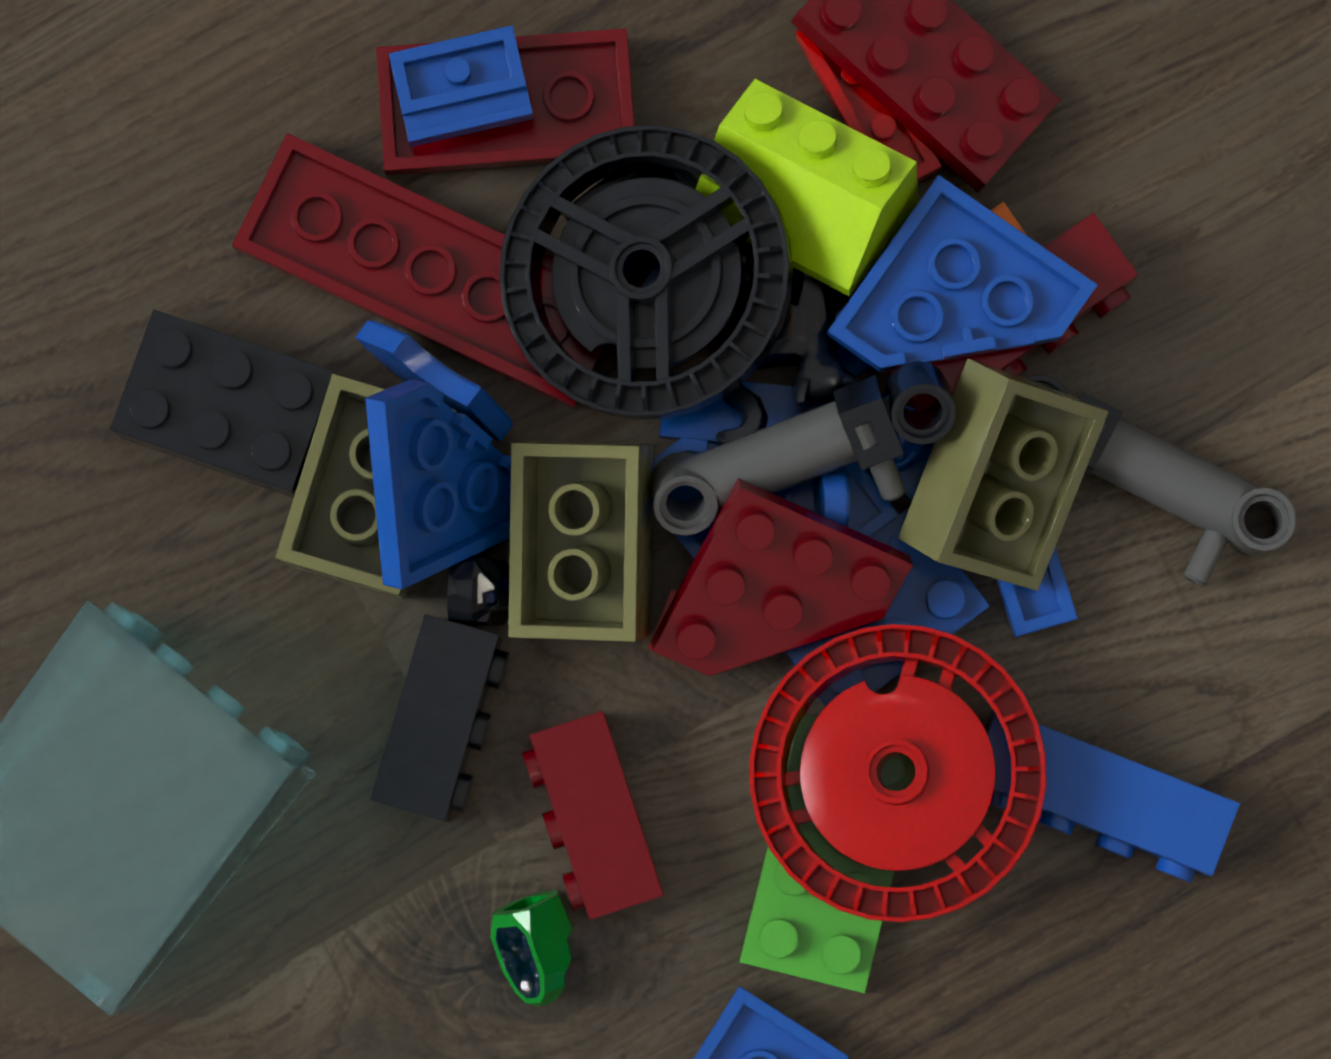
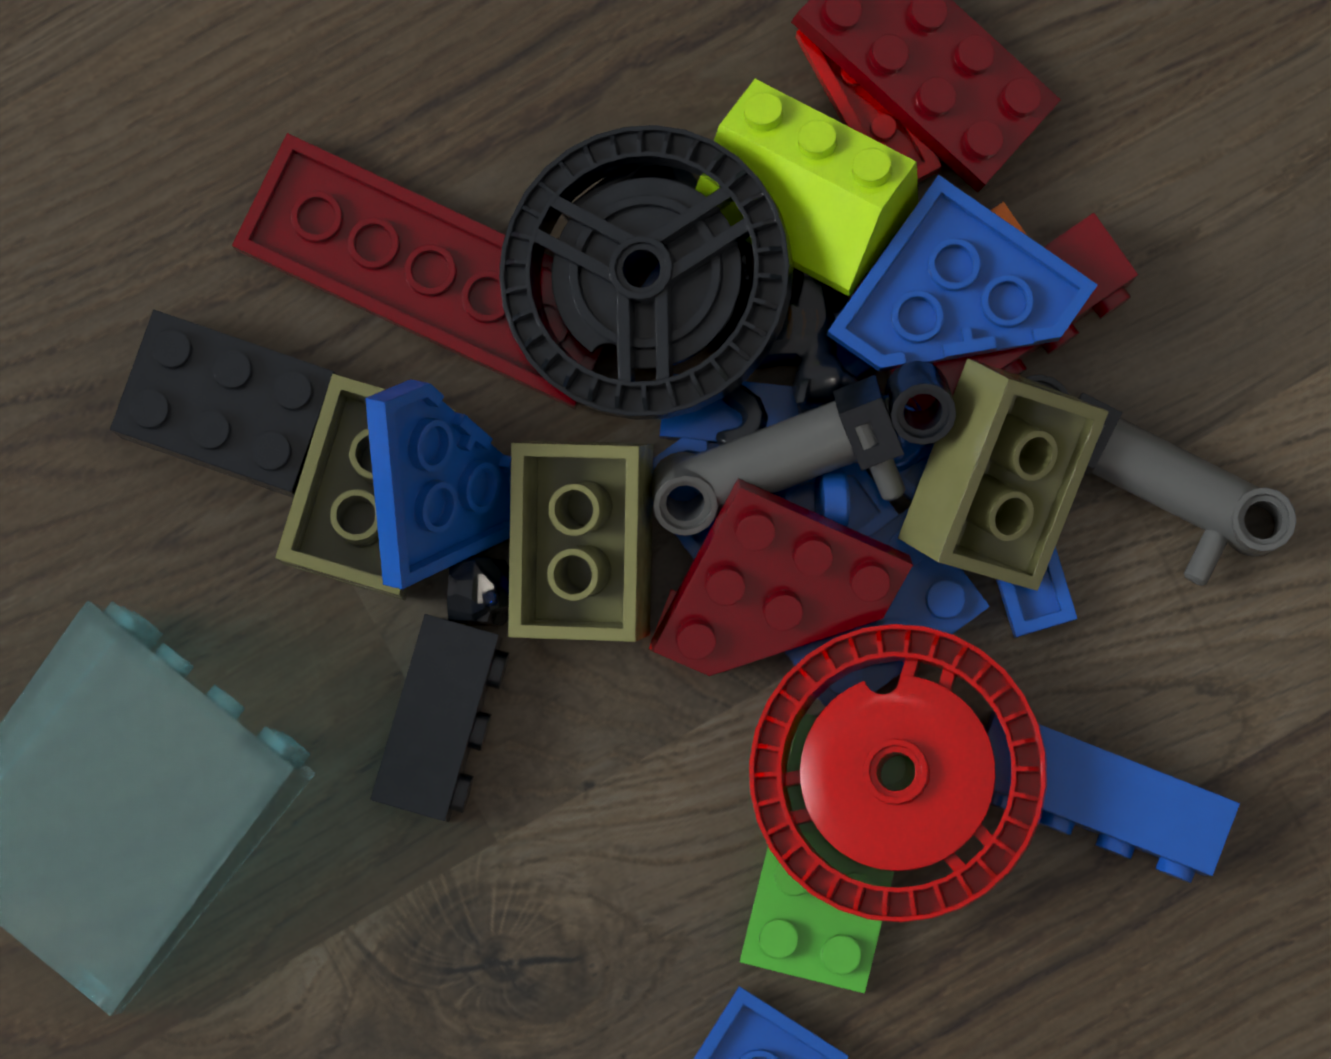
blue tile [355,320,514,442] -> none
dark red plate [376,28,634,176] -> none
blue plate [388,25,534,147] -> none
green rock [490,890,573,1007] -> none
dark red brick [522,711,664,920] -> none

